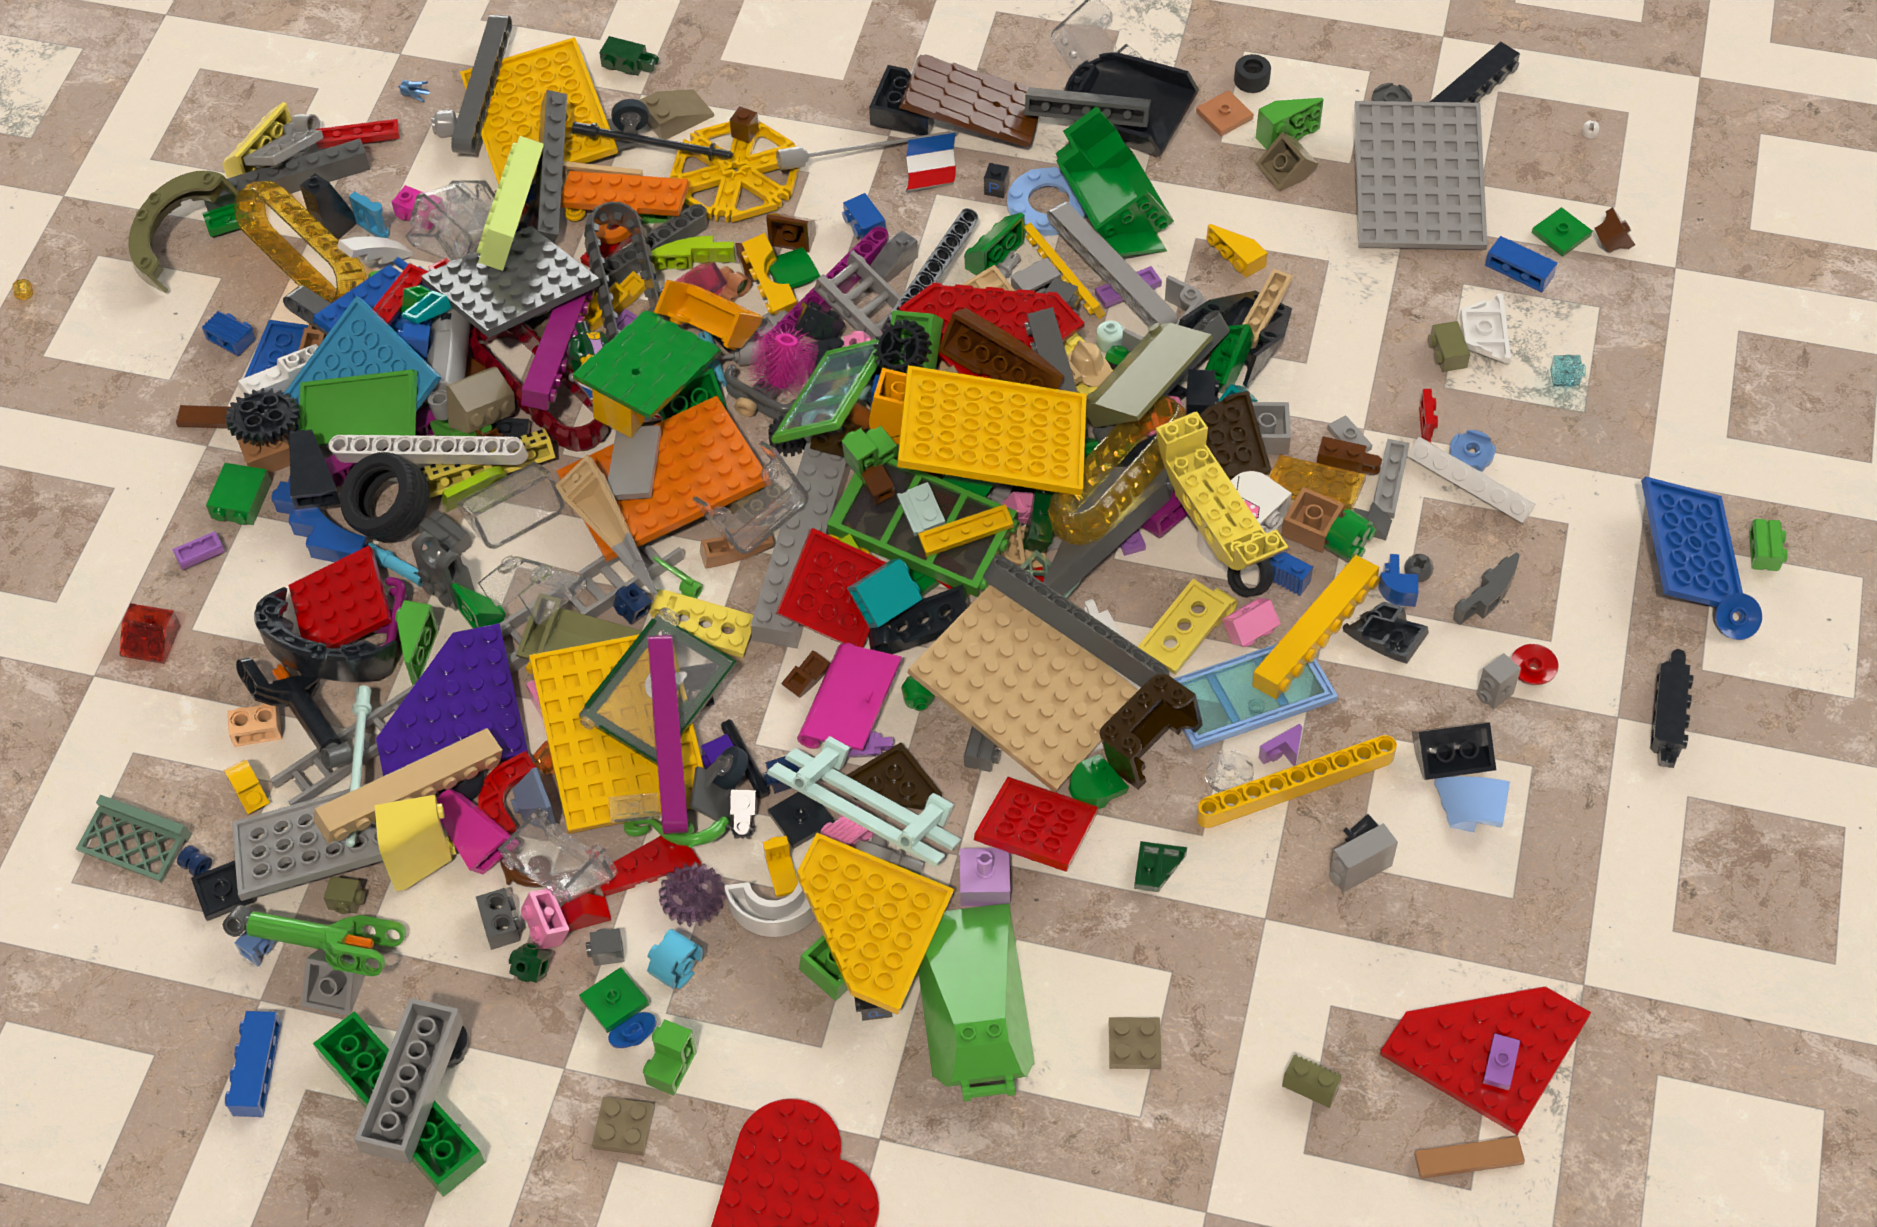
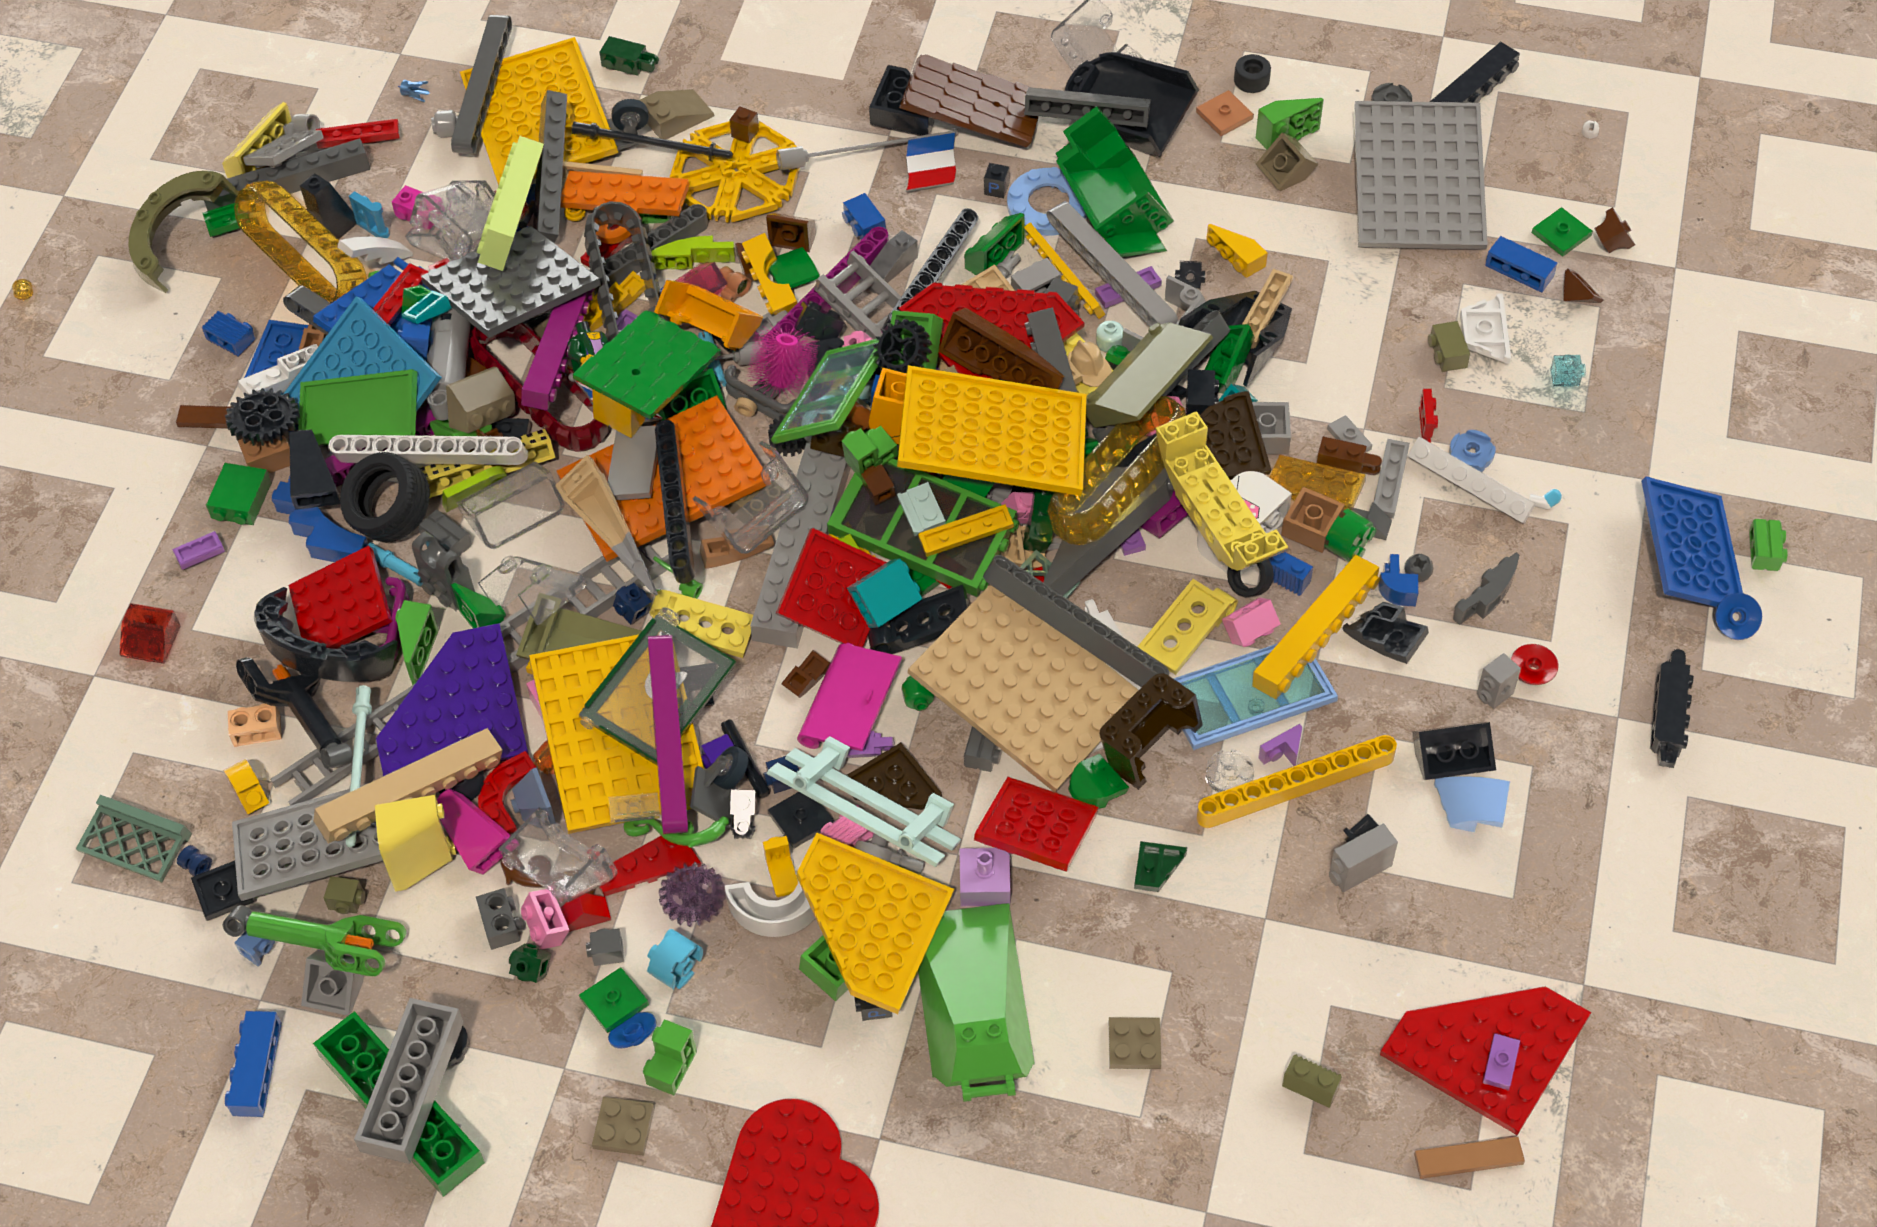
none -> black beam [655,420,695,584]
none -> black brick [1175,260,1205,288]
none -> arm [1529,489,1562,509]
none -> reddish brown slope [1563,268,1604,303]

